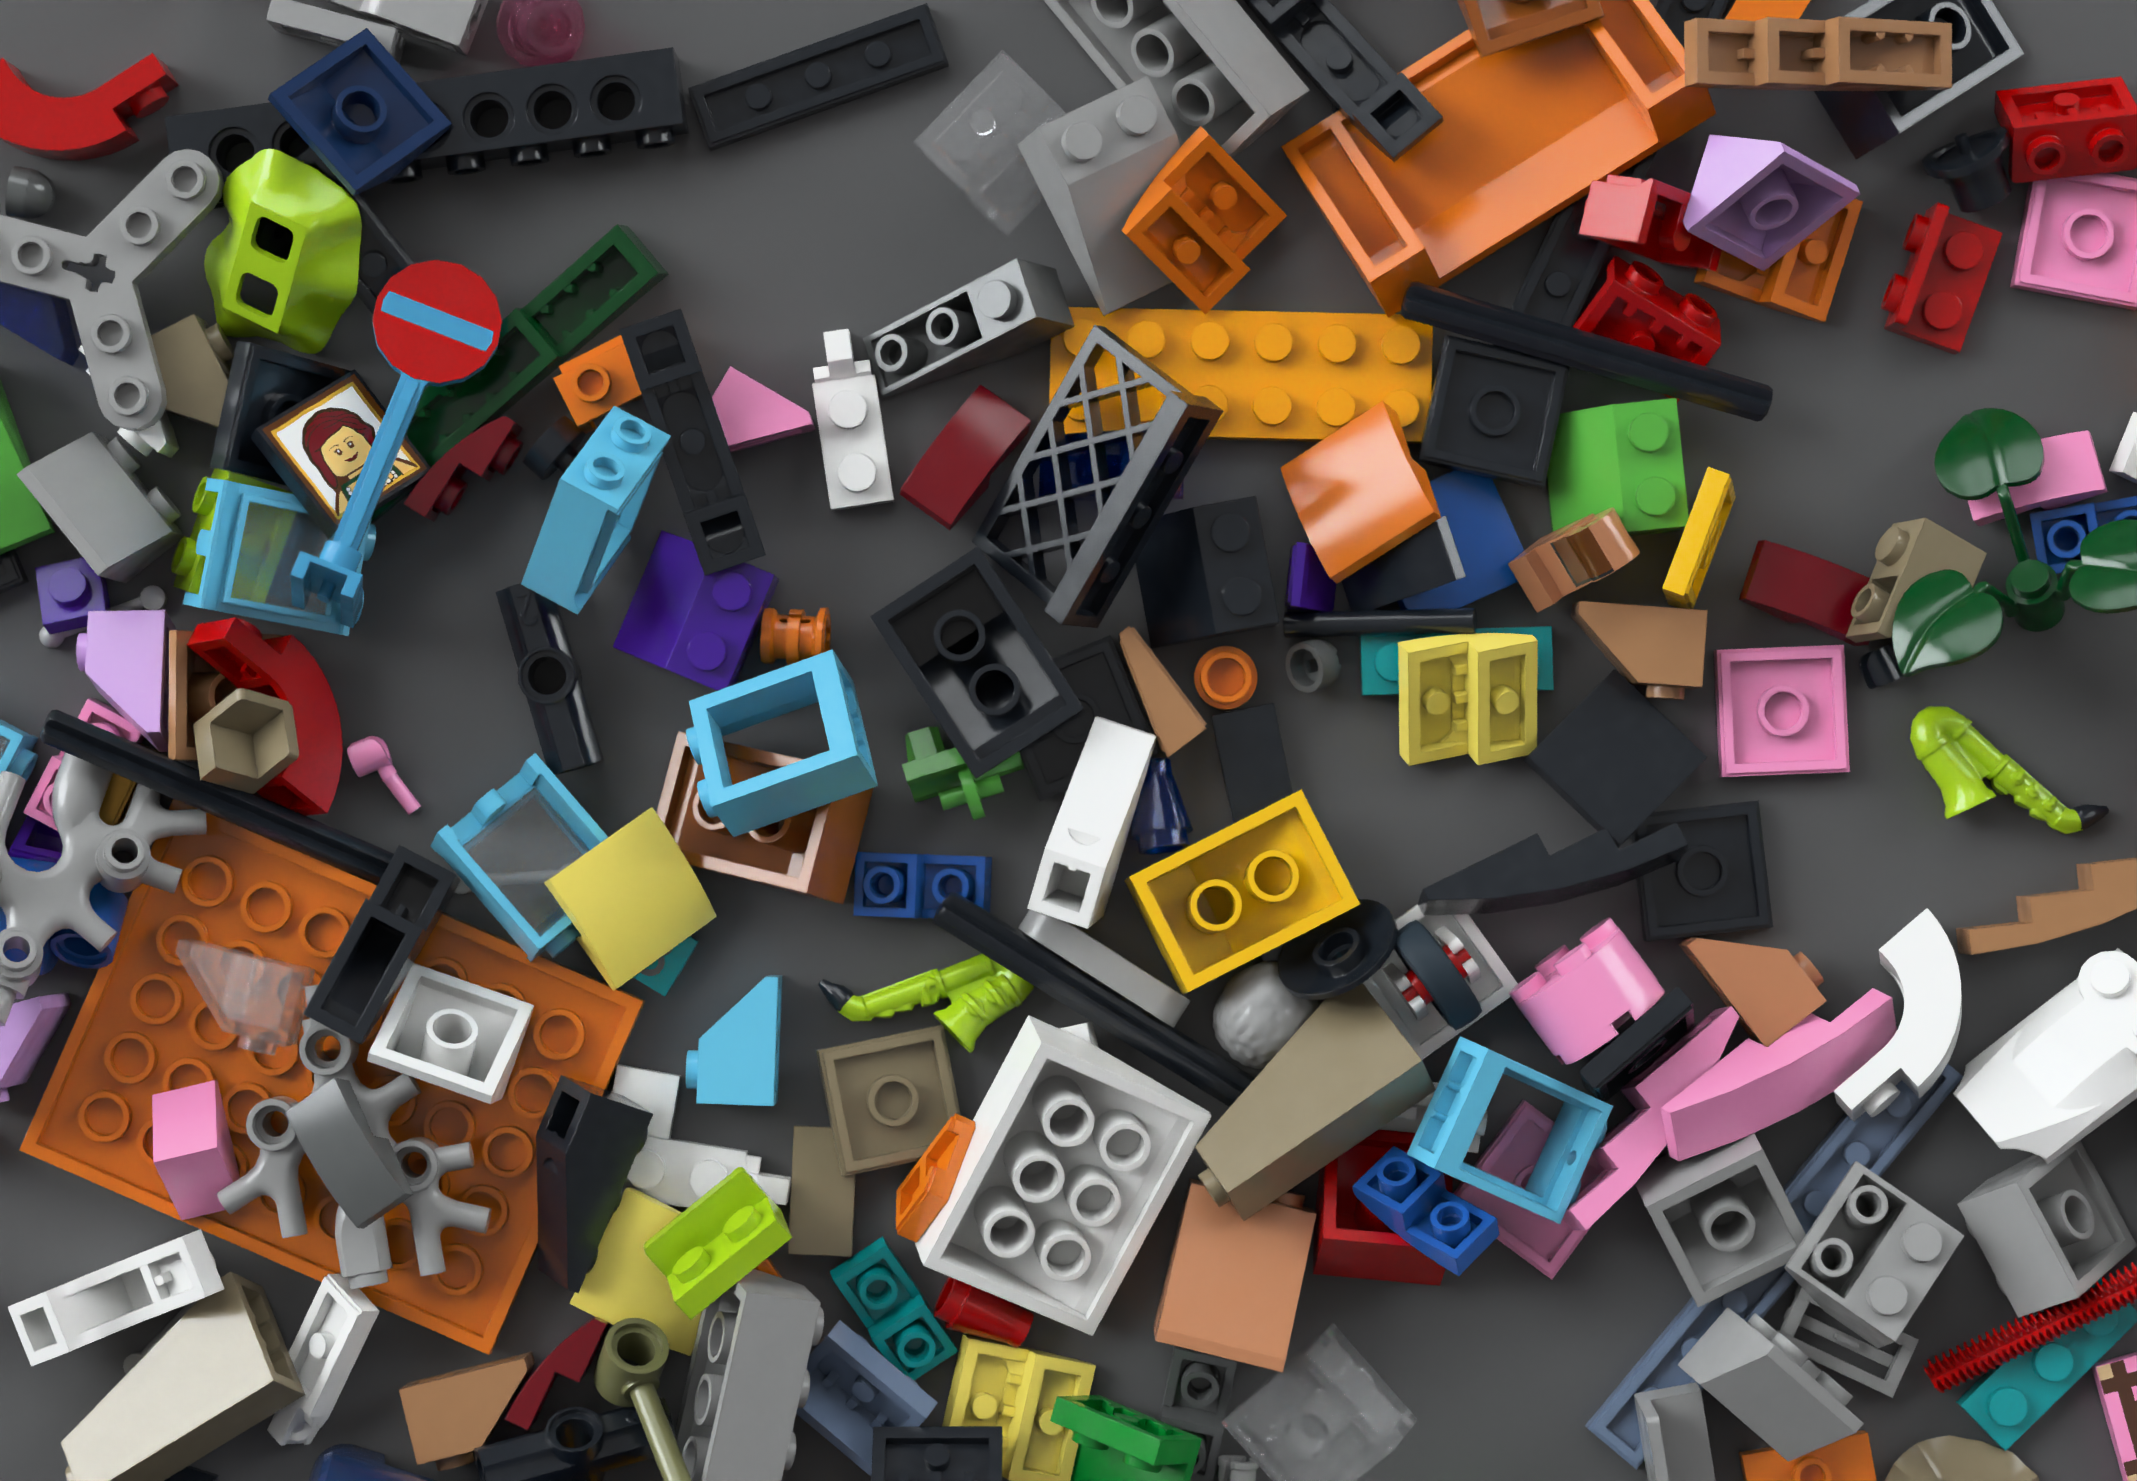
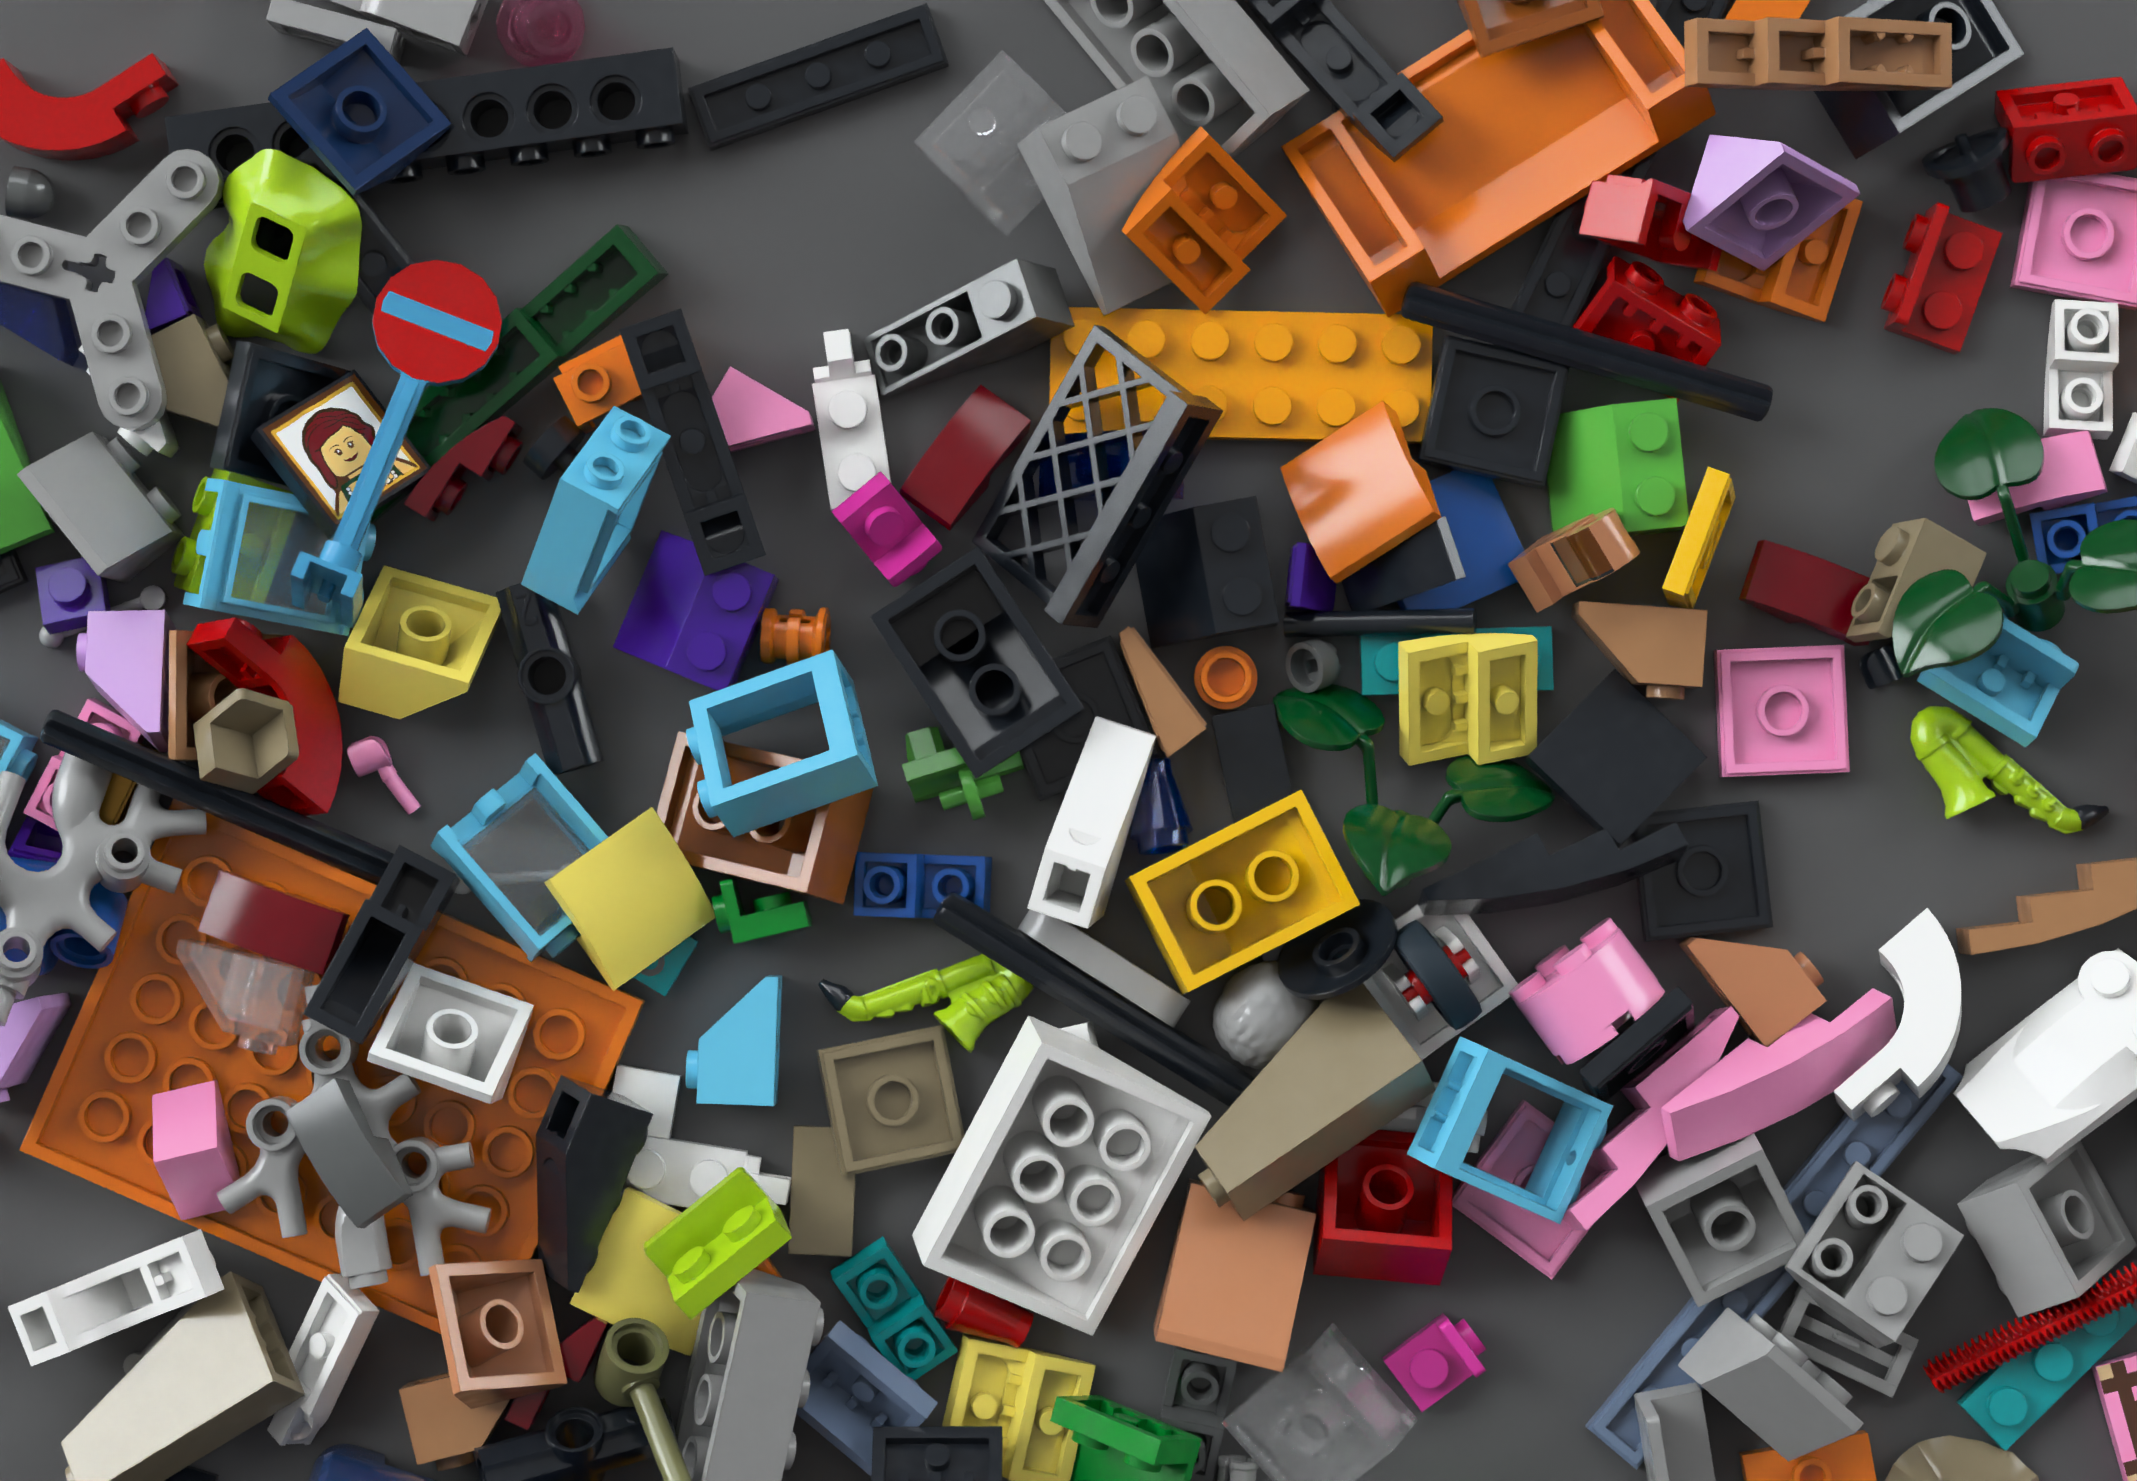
orange tile [896,1113,975,1243] -> none
blue slope [1352,1146,1500,1276] -> none
none -> dark purple slope [145,257,203,335]
none -> dark red slope [198,870,350,975]
none -> light yellow slope [338,565,502,720]
none -> nougat slope [429,1259,567,1409]
none -> green bracket [712,878,813,944]
none -> dark pink bracket [831,471,942,587]
none -> dark green plant [1272,684,1555,896]
none -> dark pink bracket [1382,1313,1487,1412]
none -> medium azure bracket [1917,613,2079,748]
none -> white slope [2043,299,2119,440]

